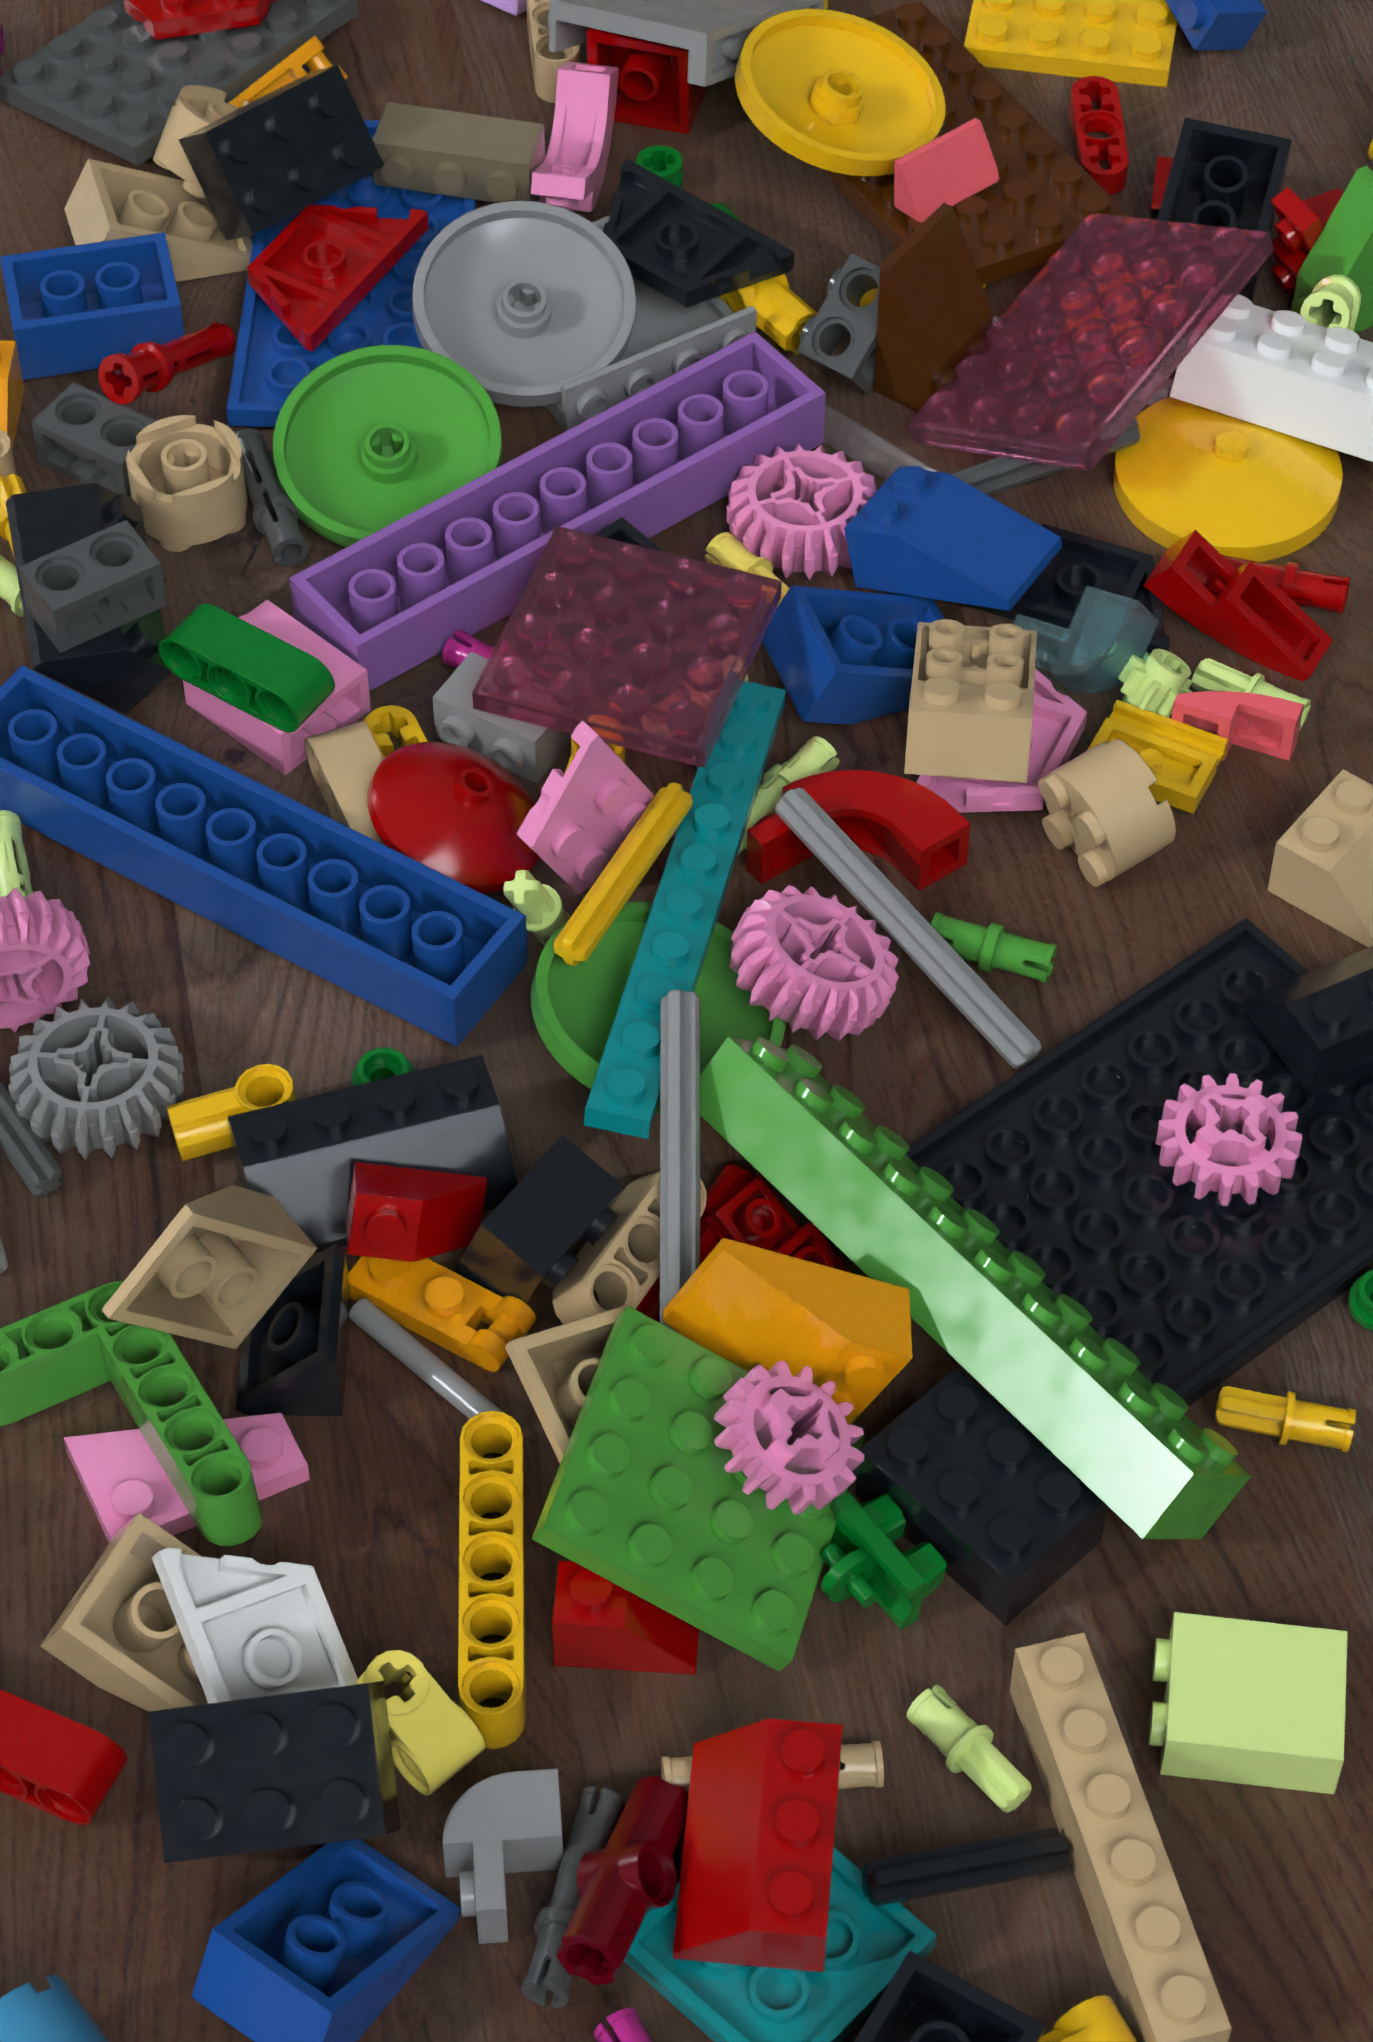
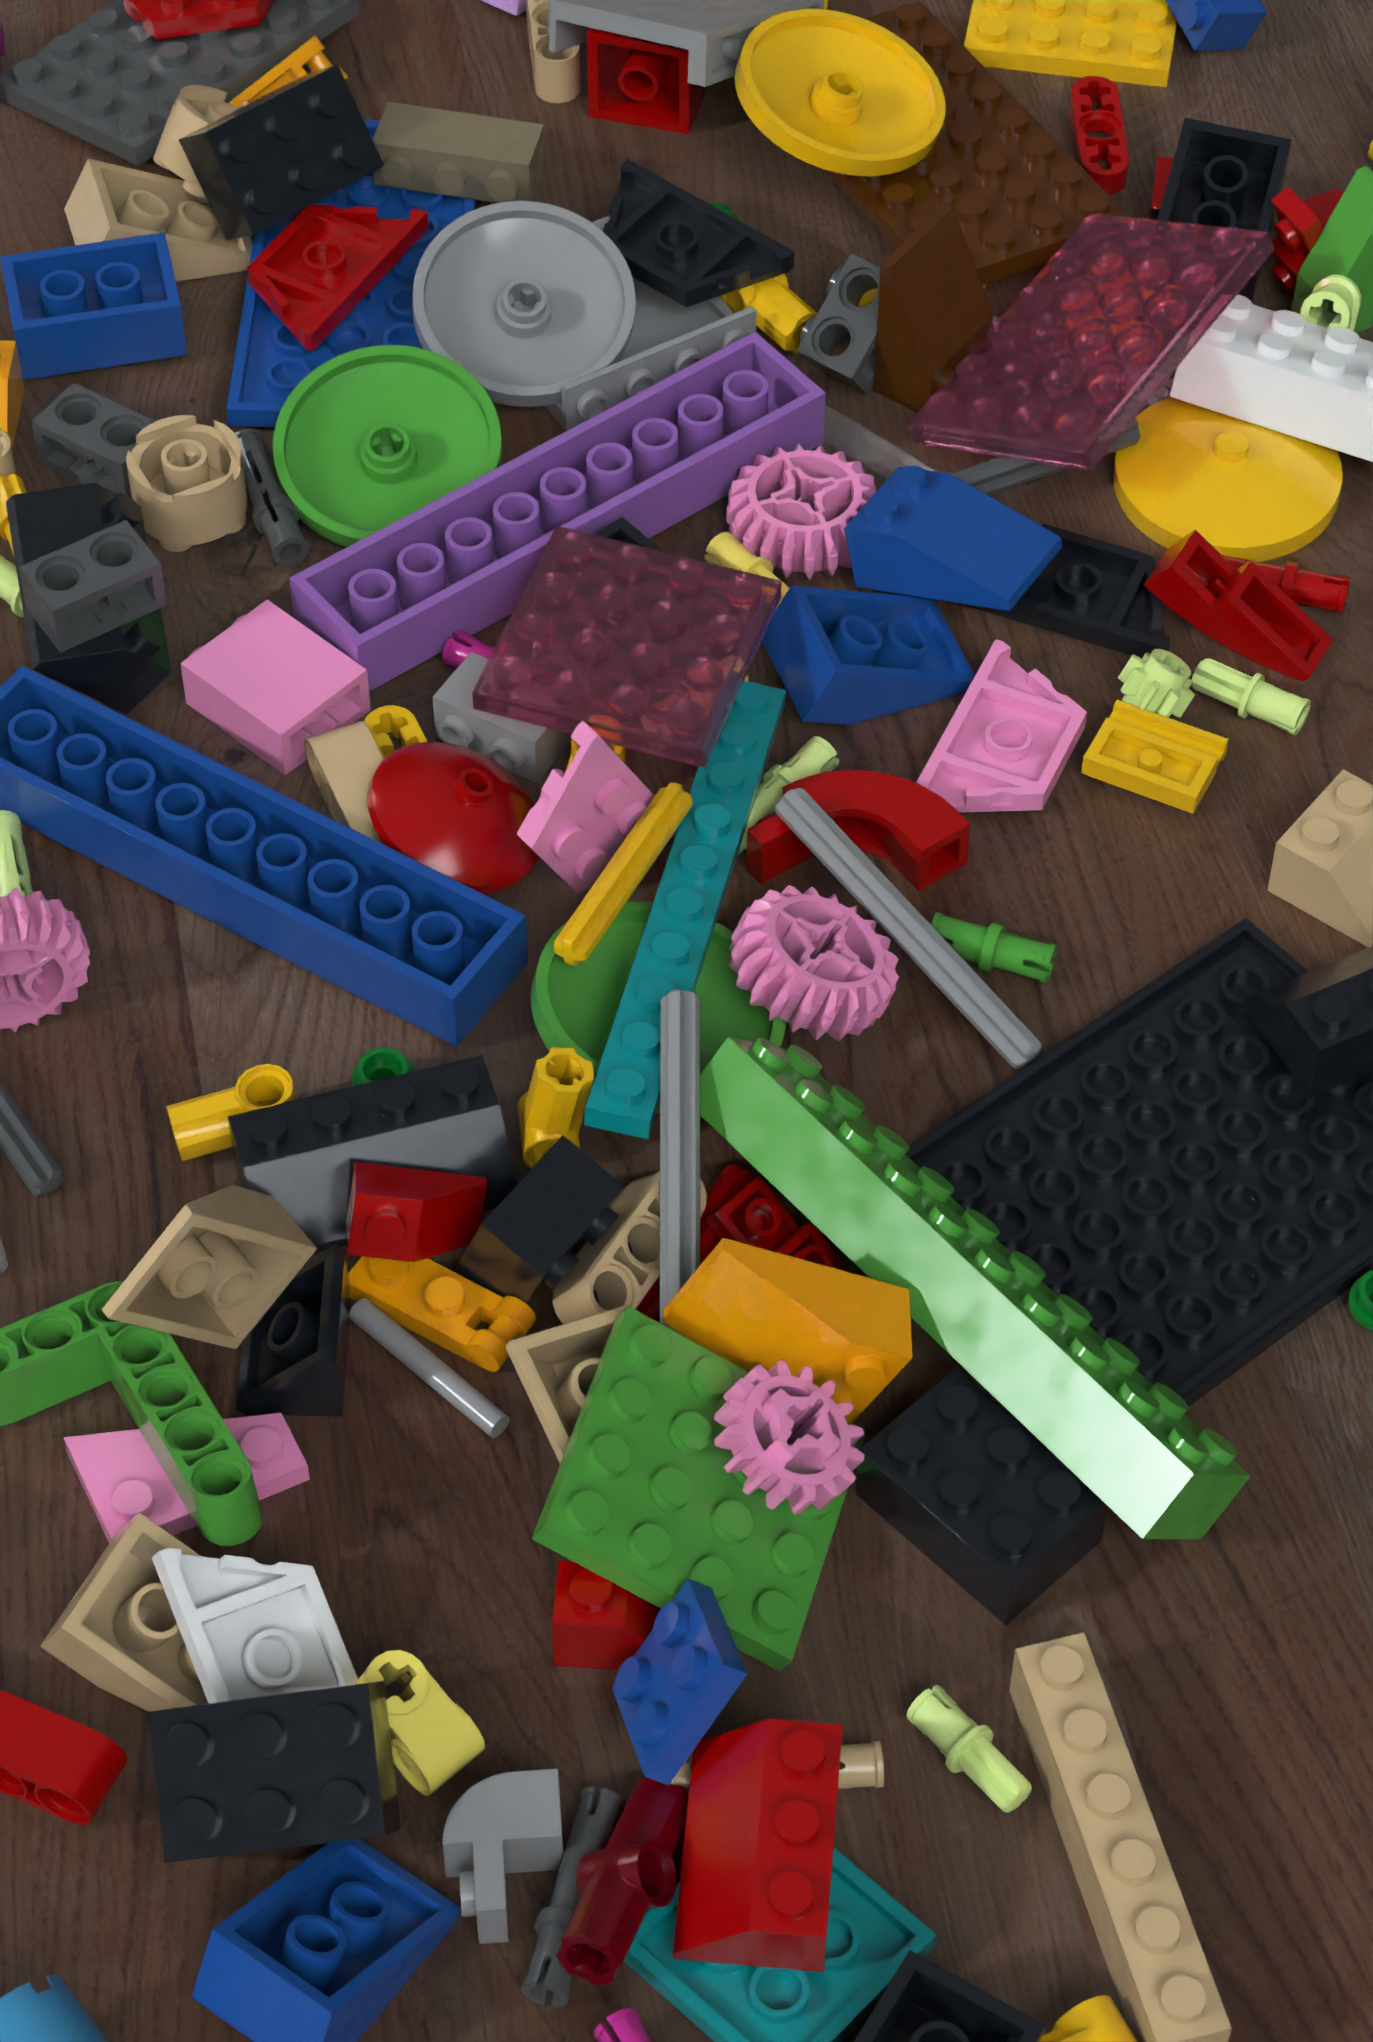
light grey gear [8,997,185,1160] -> none
red pin [98,322,236,405] -> none
green beam [159,603,335,733] -> none
yellow beam [458,1411,526,1749] -> none
yellowish green axle [503,870,571,946] -> none
bright pink arch [531,61,619,212] -> none
green bush [636,145,683,188] -> none
green hips [820,1492,947,1630] -> none
black axle [861,1828,1070,1906] -> none
coral slope [894,118,999,222] -> none
tan slope [904,619,1037,783] -> none
clear light blue brick [1013,586,1159,694] -> none
tan brick [1038,739,1176,887] -> none
yellowish green brick [1148,1612,1348,1794] -> none
bright pink gear [1156,1073,1302,1206] -> none
coral slope [1171,691,1304,761] -> none
yellow axle [1215,1386,1356,1453] -> none
none -> yellow piece [517,1047,594,1169]
none -> blue plate [612,1578,748,1785]

